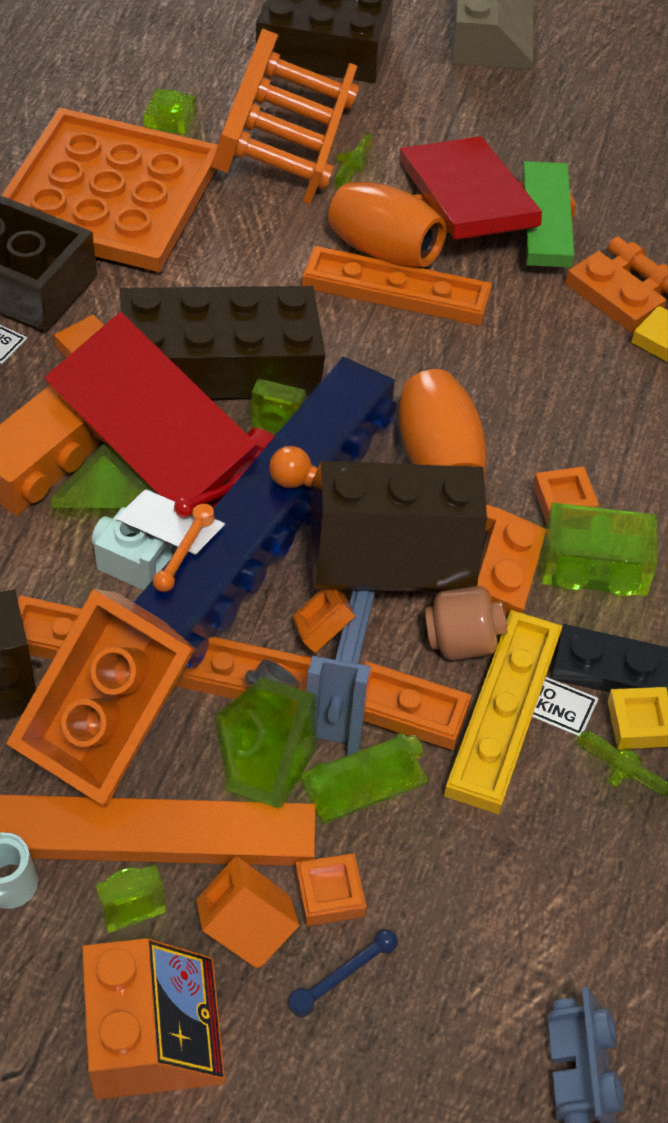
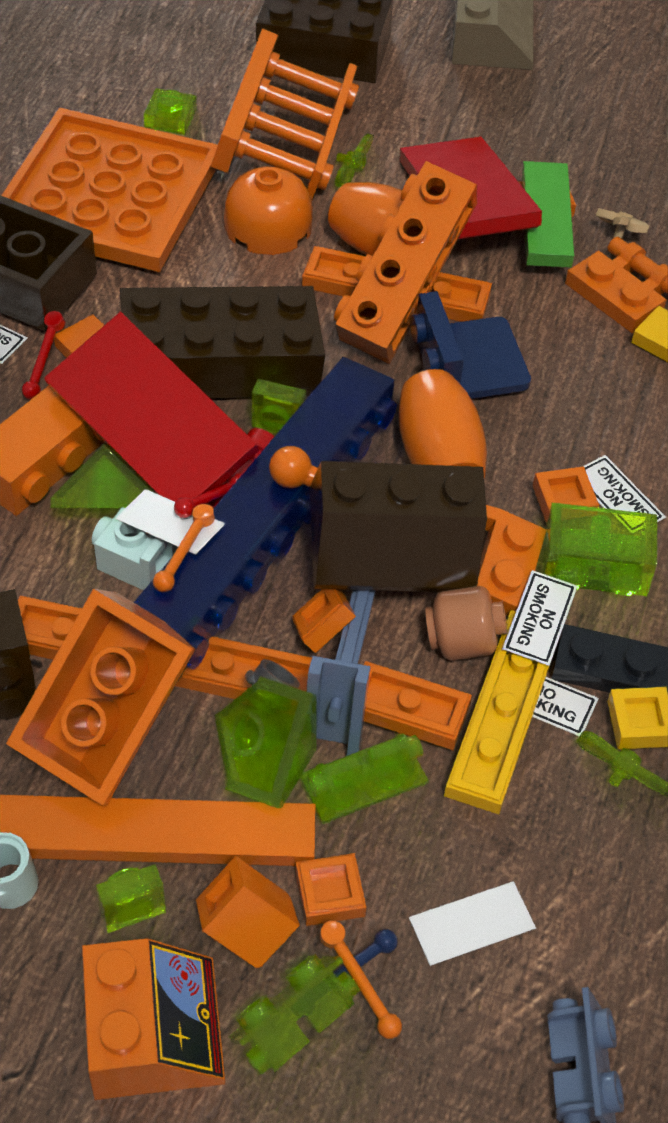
none -> red hinge [22,311,65,400]
none -> orange cylinder [224,166,313,255]
none -> clear neon green hinge [228,954,360,1076]
none -> orange hinge [320,920,402,1039]
none -> orange brick [333,161,477,364]
none -> white sticker [409,881,536,966]
none -> dark blue bracket [410,291,531,399]
none -> white sticker [502,570,578,666]
none -> white sticker [584,455,666,536]
none -> tan plant [596,208,649,238]

